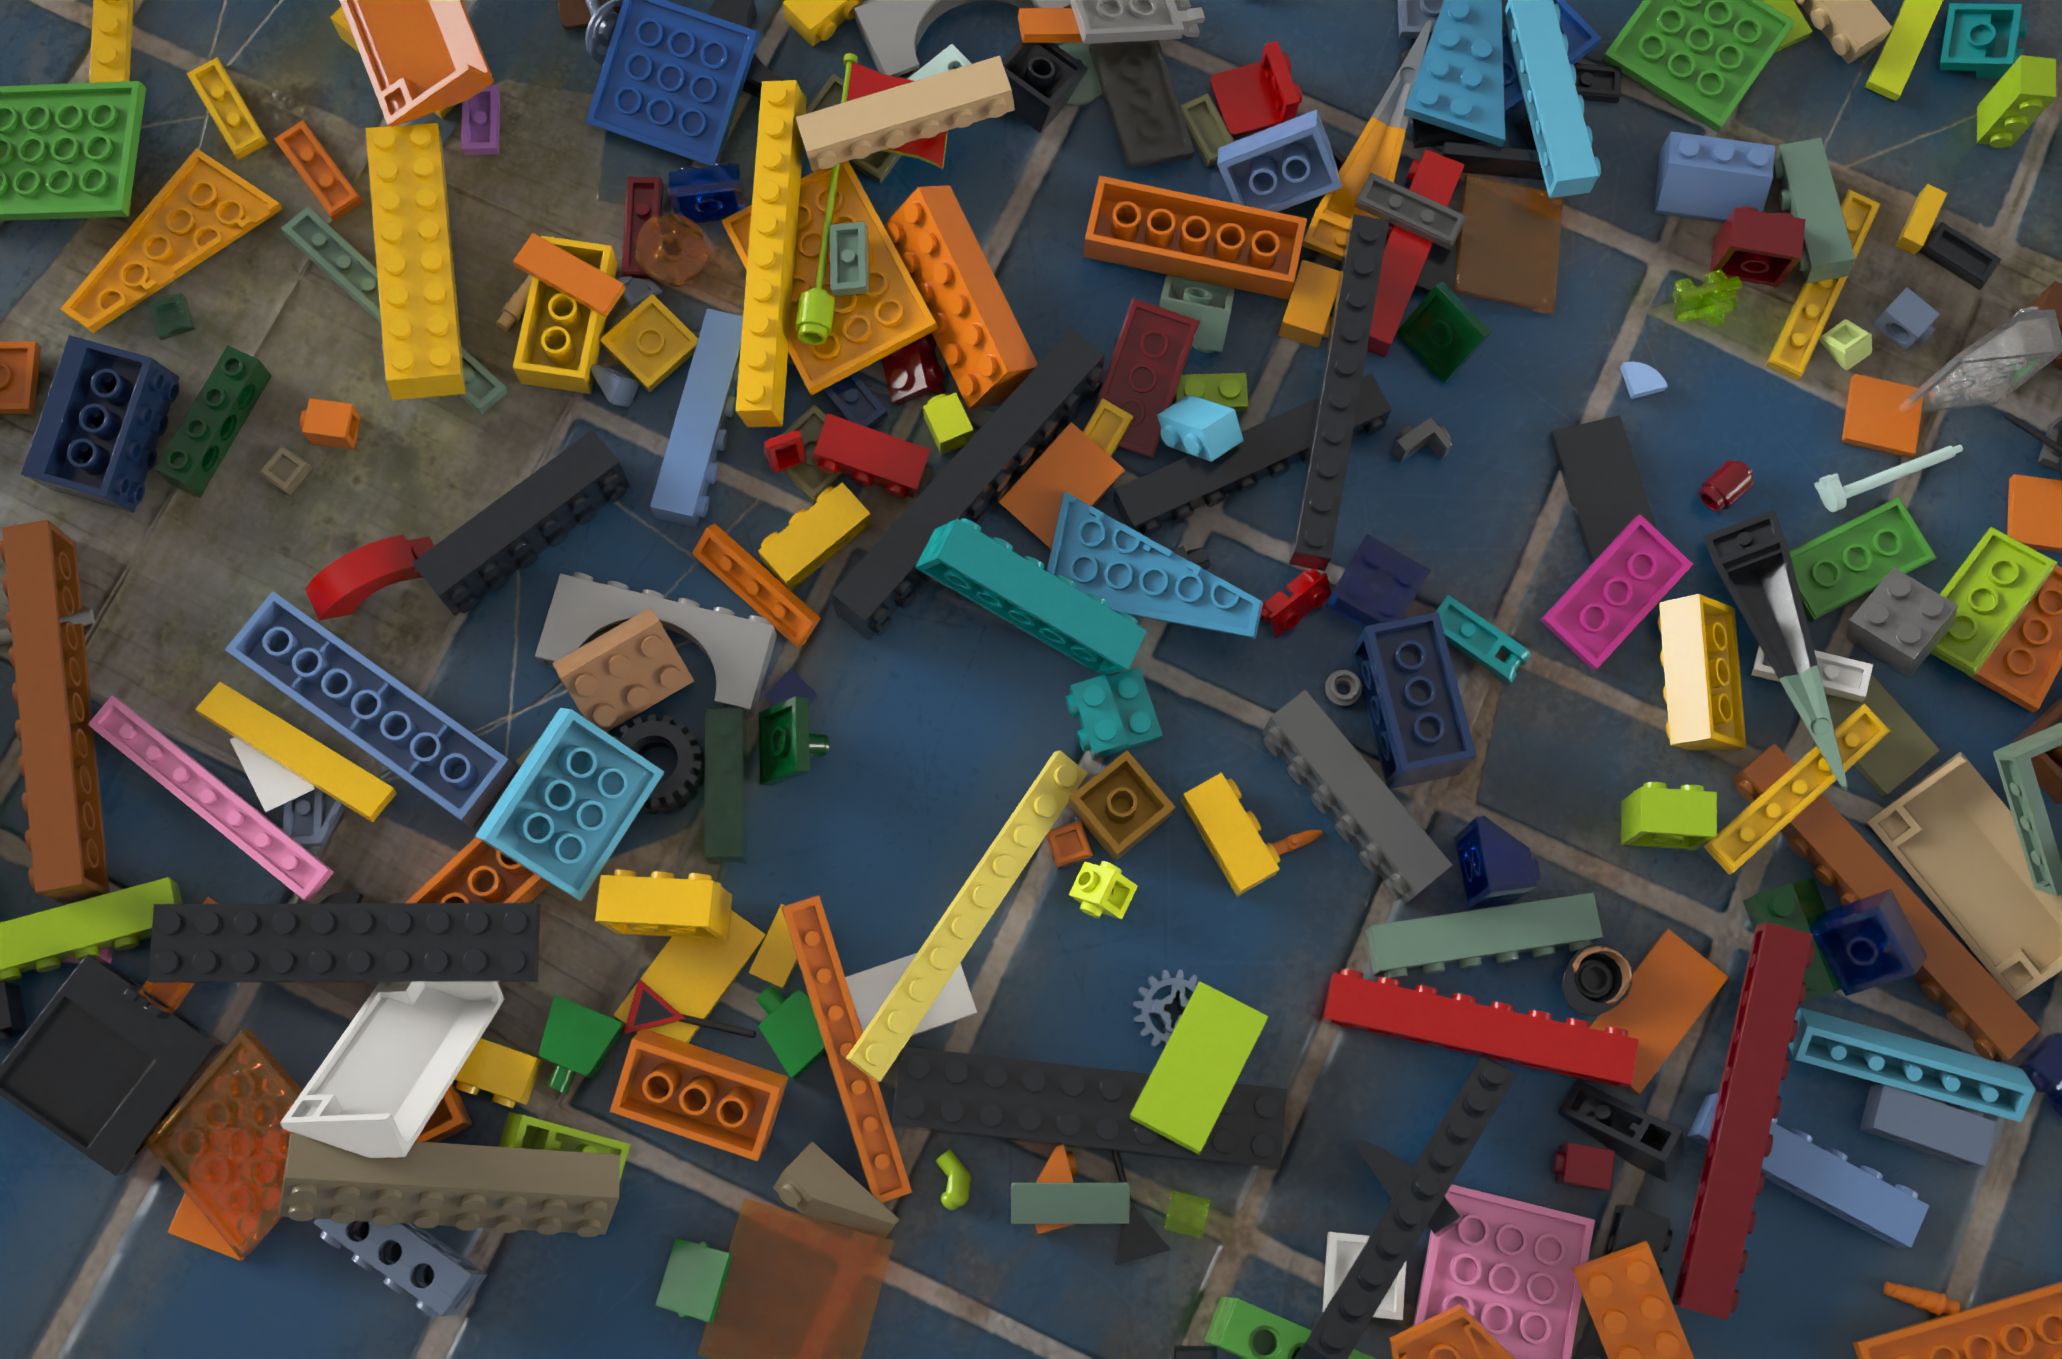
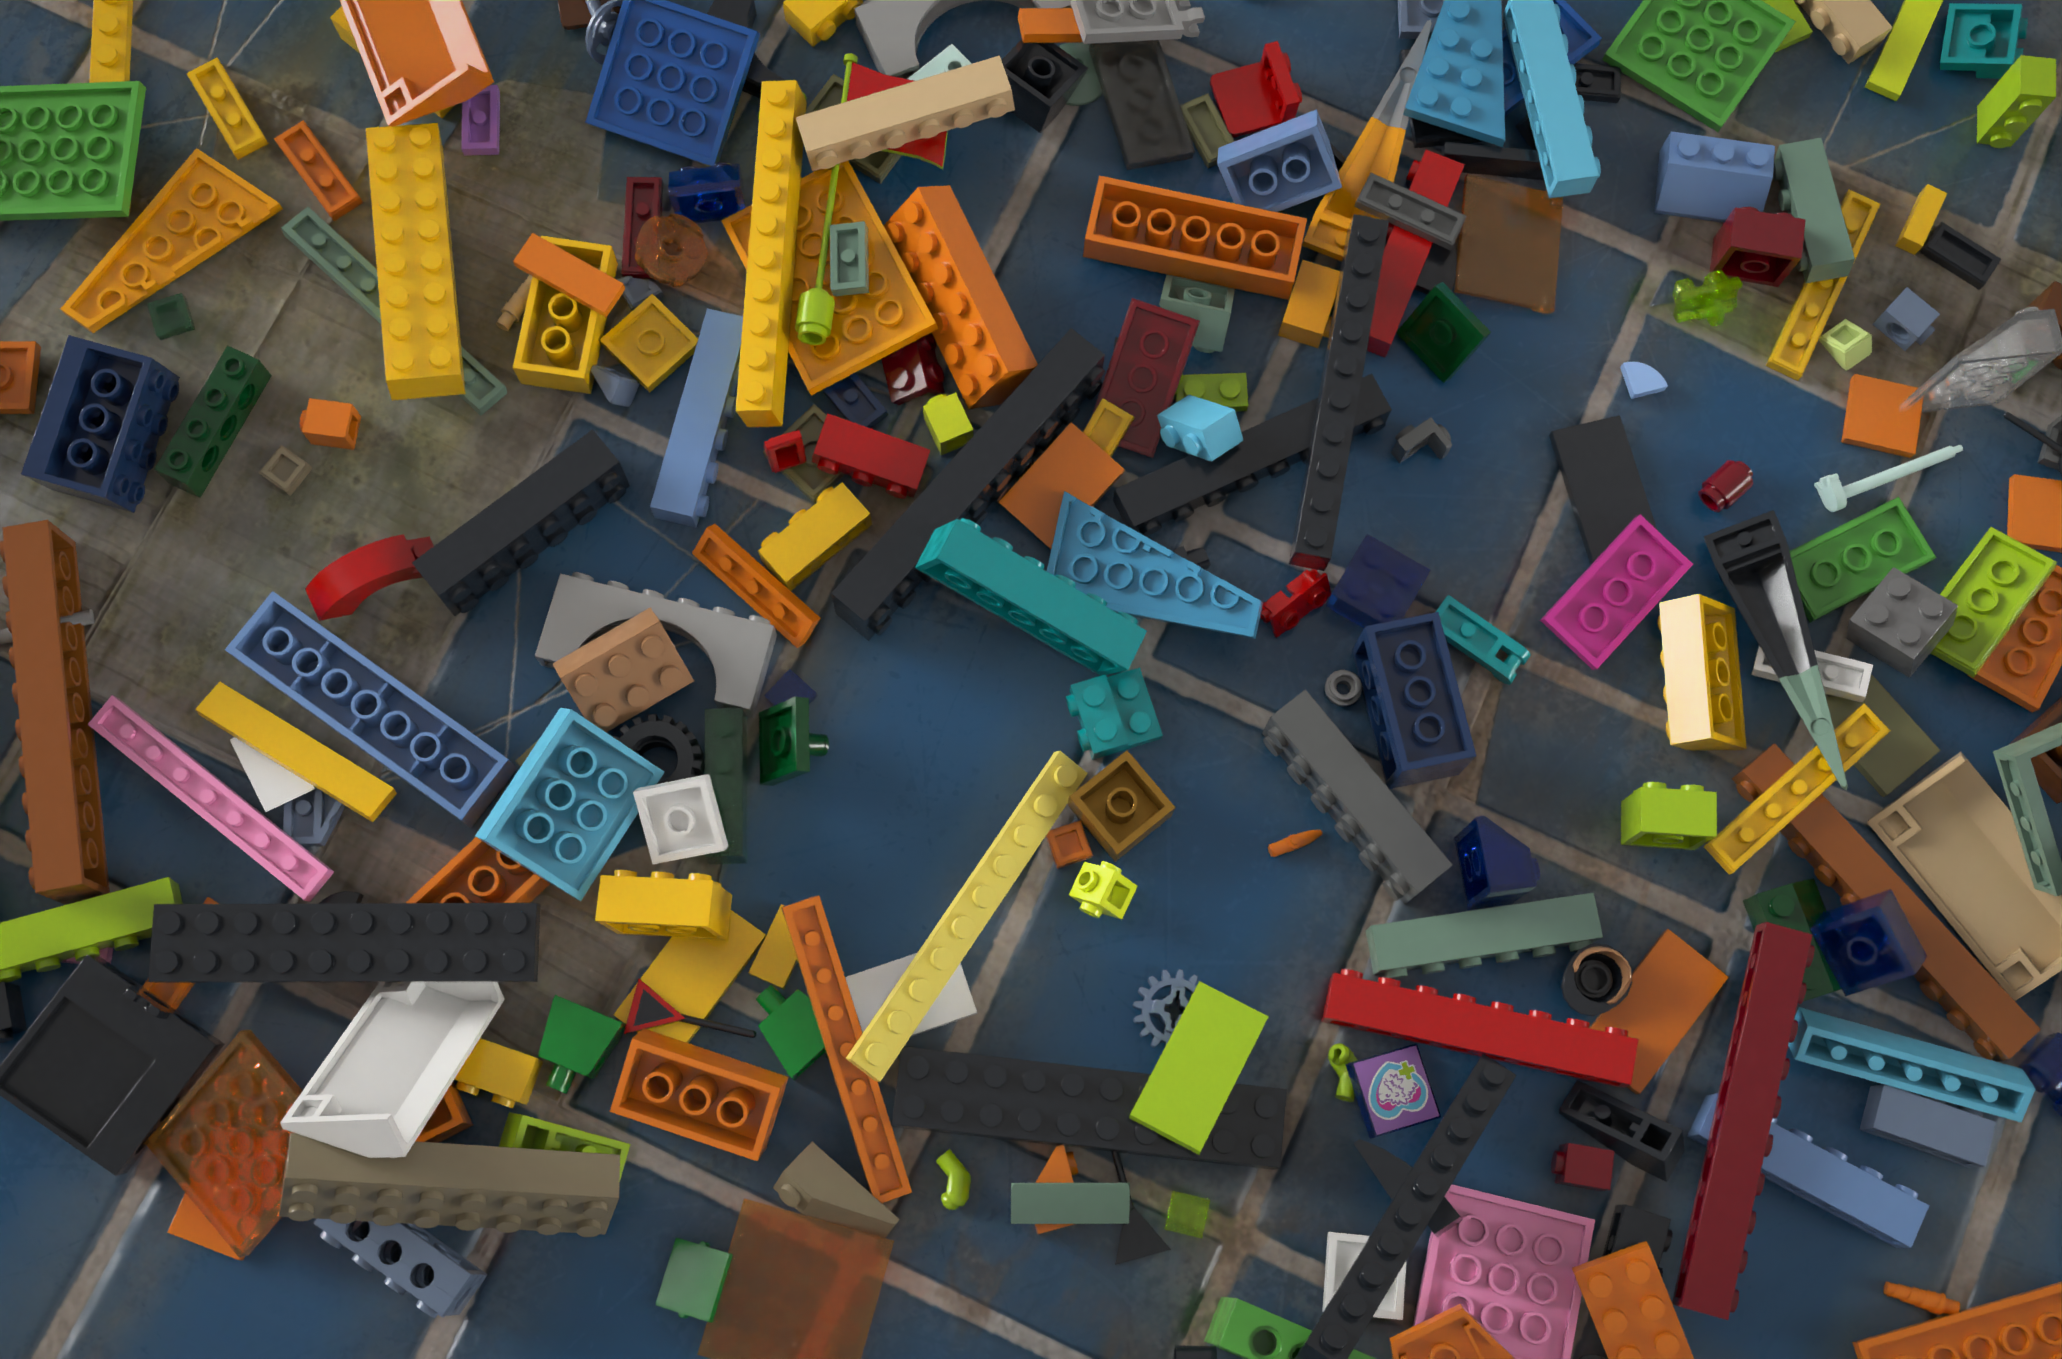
yellow brick [1180,772,1280,897] -> none
none -> white plate [633,774,728,864]
none -> lime arm [1328,1043,1359,1102]
none -> tile [1345,1043,1441,1139]

